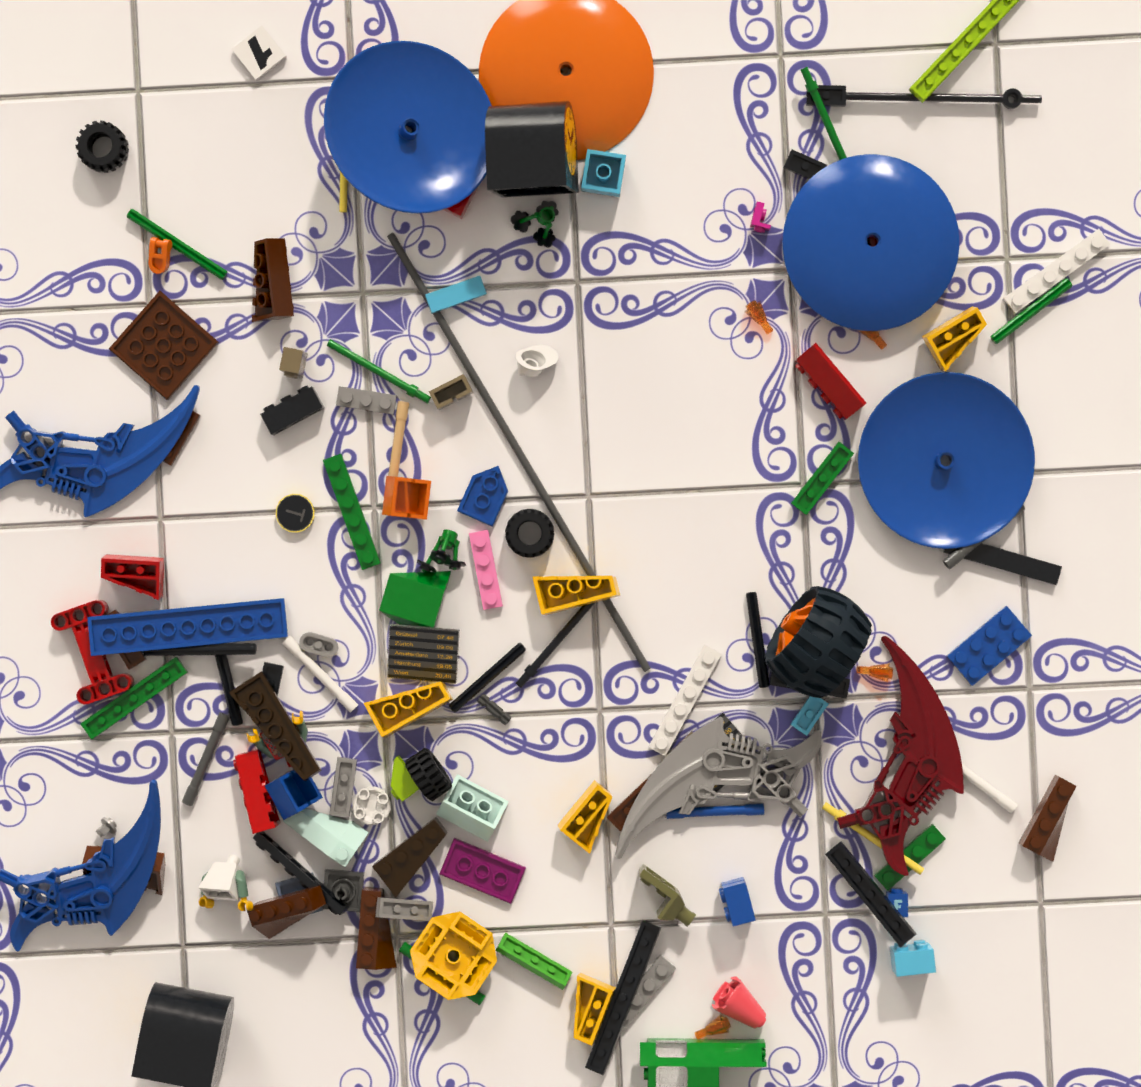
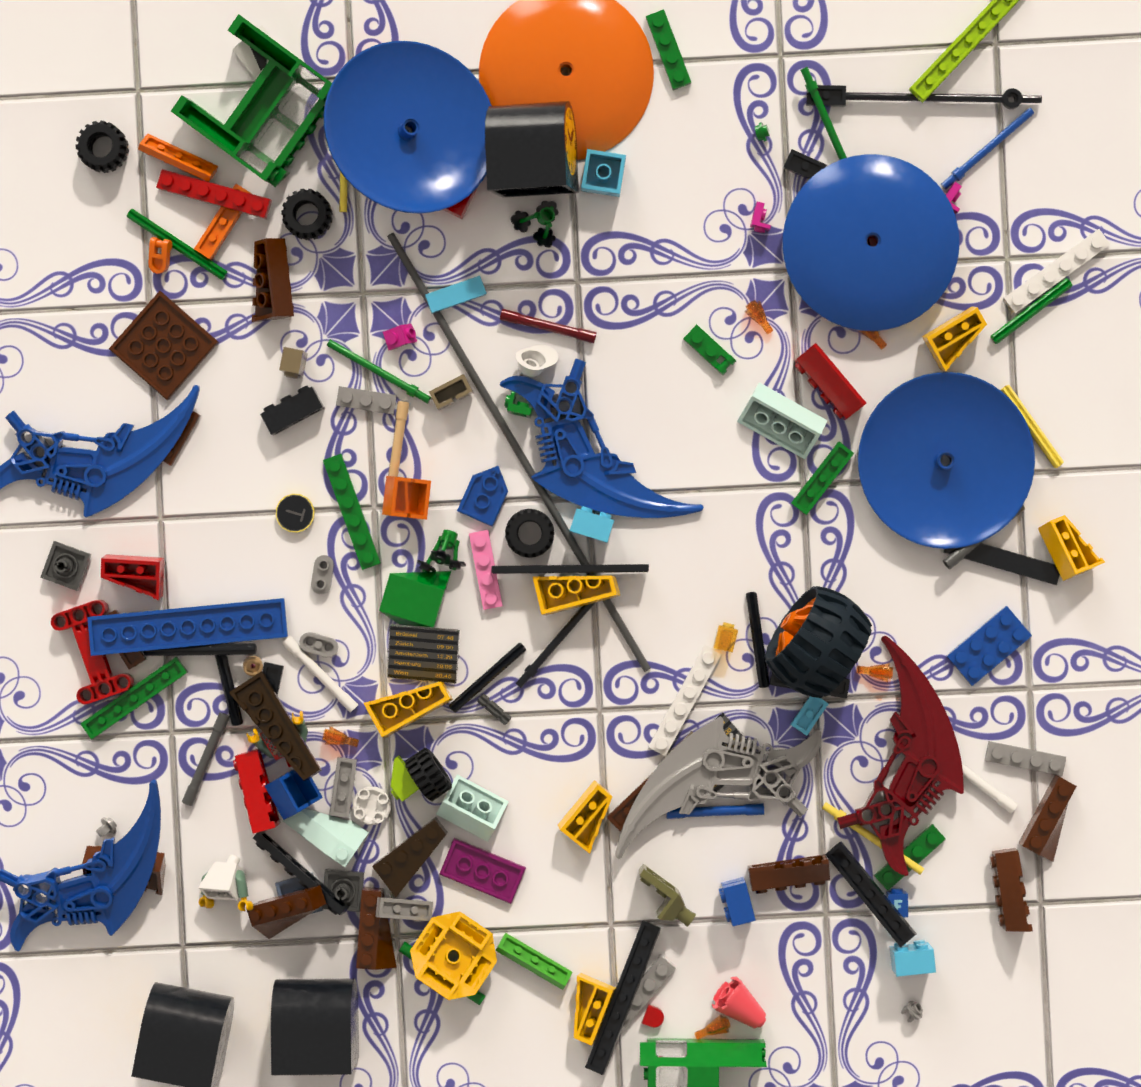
none -> dark grey plate [40,541,92,591]
none -> orange plate [138,134,218,182]
none -> red plate [156,169,272,219]
none -> green piece [171,14,332,187]
none -> orange plate [194,184,252,261]
none -> tan tile [243,656,263,676]
none -> black brick [271,978,359,1075]
none -> black tyre [281,189,333,240]
none -> light grey plate [311,555,334,594]
none -> clear orange cone [322,726,359,747]
none -> dark pink bracket [383,324,417,351]
none -> black tile [492,564,649,574]
none -> dark red piece [500,309,597,343]
none -> blue piece [500,358,704,518]
none -> green bracket [504,391,532,418]
none -> medium azure brick [570,506,614,542]
none -> red tile [642,1004,664,1028]
none -> green plate [646,9,691,90]
none -> green plate [683,324,736,375]
none -> clear yellow brick [713,622,738,653]
none -> light aqua slope [737,383,828,459]
none -> reddish brown wedge [748,854,830,894]
none -> green plate [755,122,770,142]
none -> light grey plate [901,1001,923,1022]
none -> blue bar [941,108,1034,190]
none -> dark pink bracket [945,182,962,214]
none -> light grey plate [985,741,1066,776]
none -> reddish brown wedge [990,848,1033,932]
none -> light yellow axle [1001,385,1064,468]
none -> yellow wedge [1038,515,1105,581]

